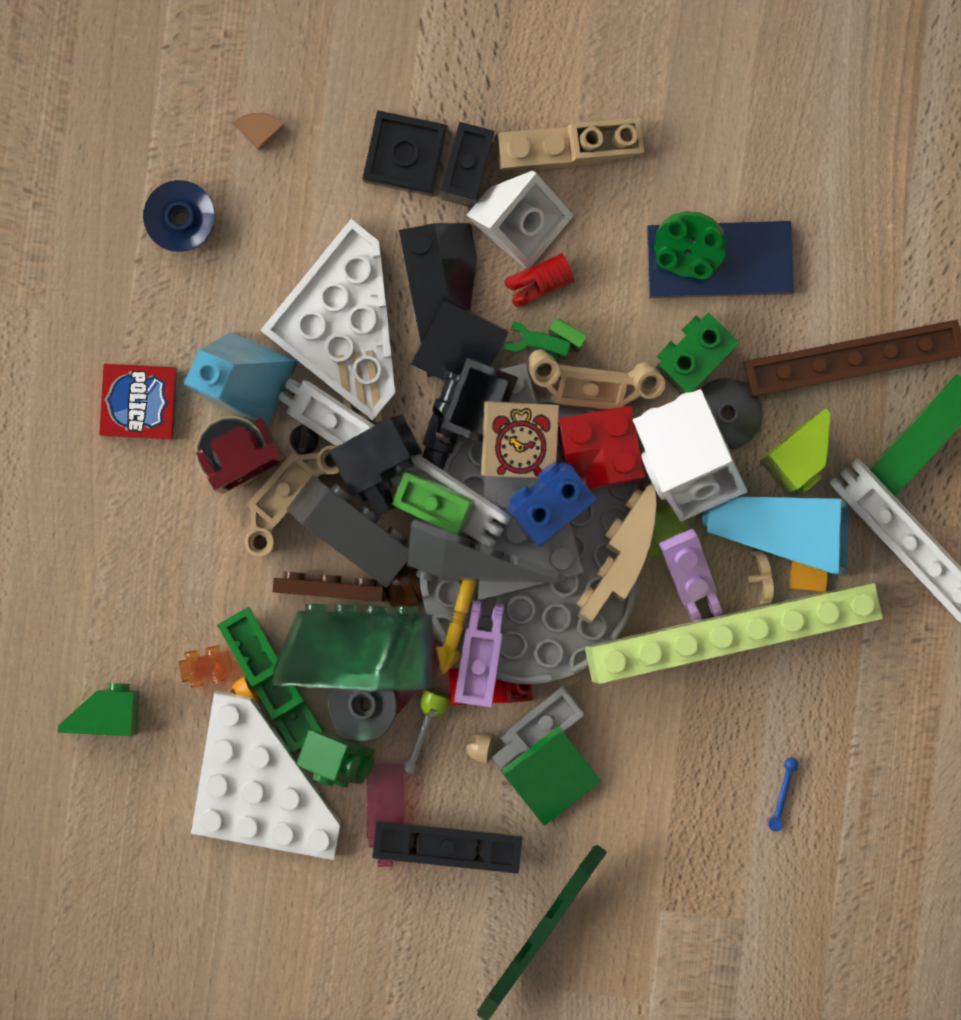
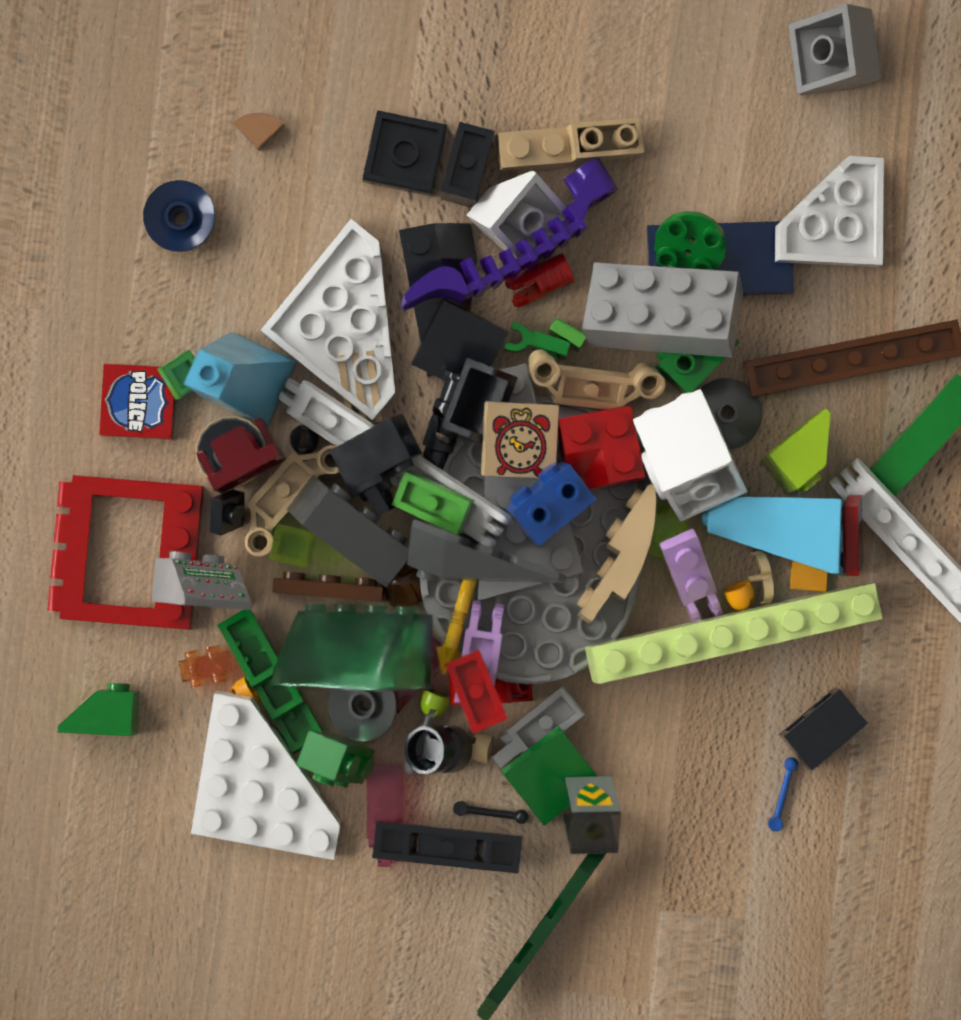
none -> red hinge [47,475,204,630]
none -> light grey slope [152,551,252,610]
none -> bright green tile [157,350,195,400]
none -> black plate [210,489,246,536]
none -> clear neon green brick [269,524,316,568]
none -> dark purple piece [400,158,618,312]
none -> black wheel [404,725,472,774]
none -> red plate [444,650,508,734]
none -> black hinge [453,801,529,824]
none -> piece [563,776,621,854]
none -> light grey brick [582,263,743,358]
none -> light orange hinge [723,580,755,611]
none -> white plate [775,156,884,267]
none -> black panel [778,688,868,770]
none -> light grey slope [788,4,881,95]
none -> red tile [843,495,863,576]

